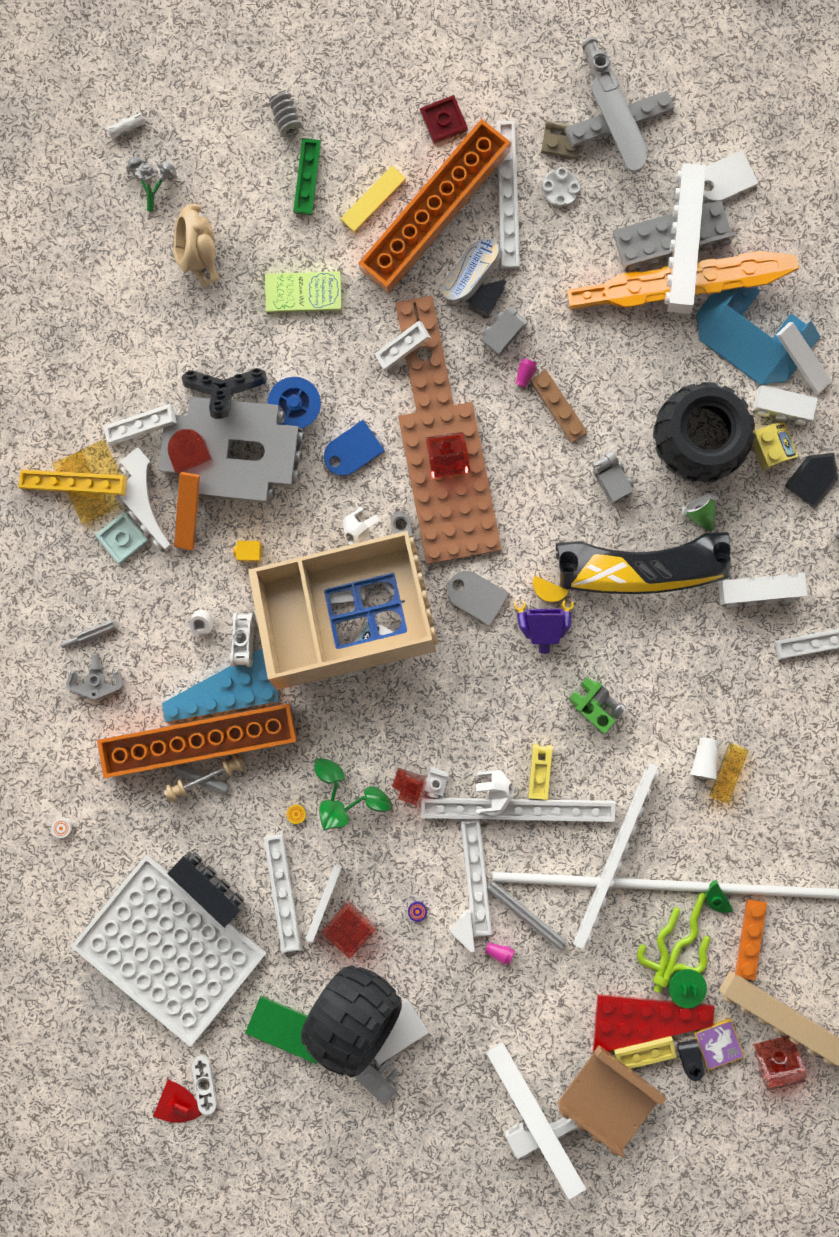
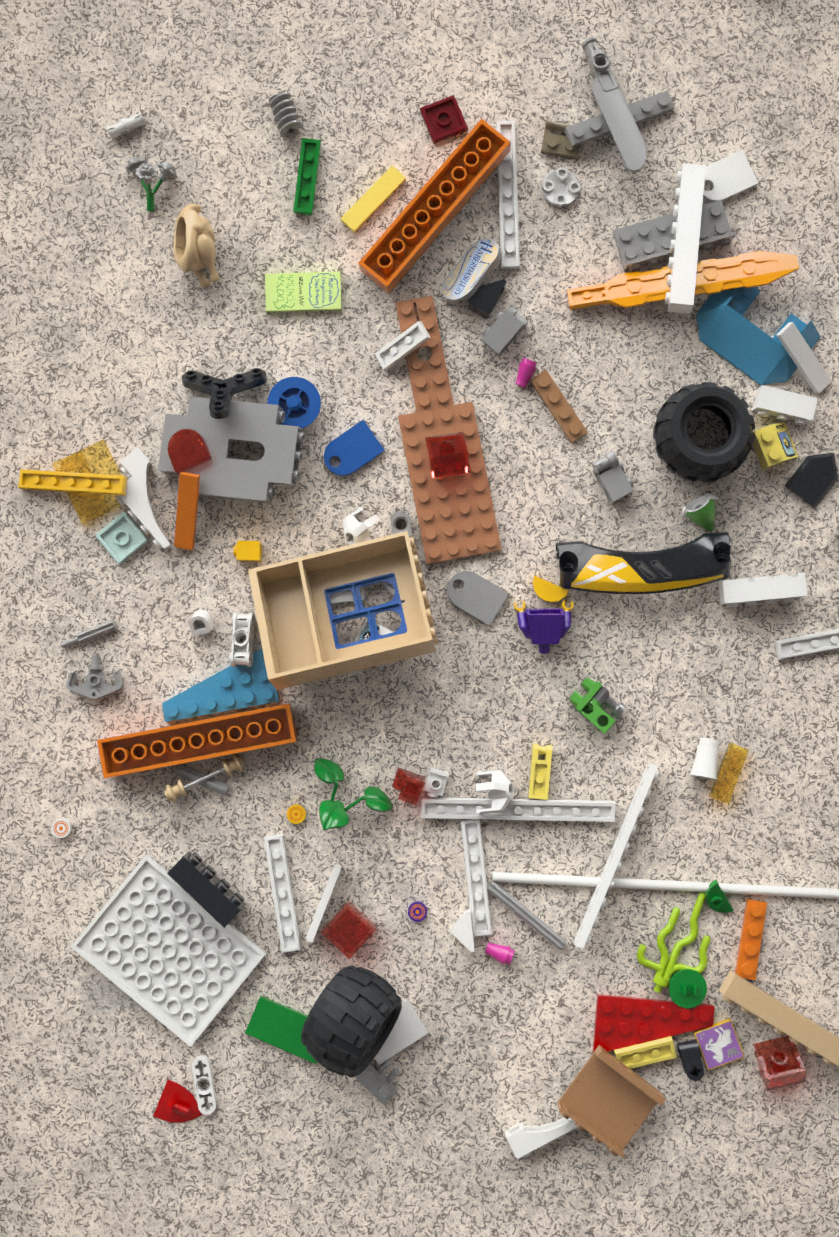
white tile [104,404,177,445] -> none
white tile [486,1042,586,1200] -> none

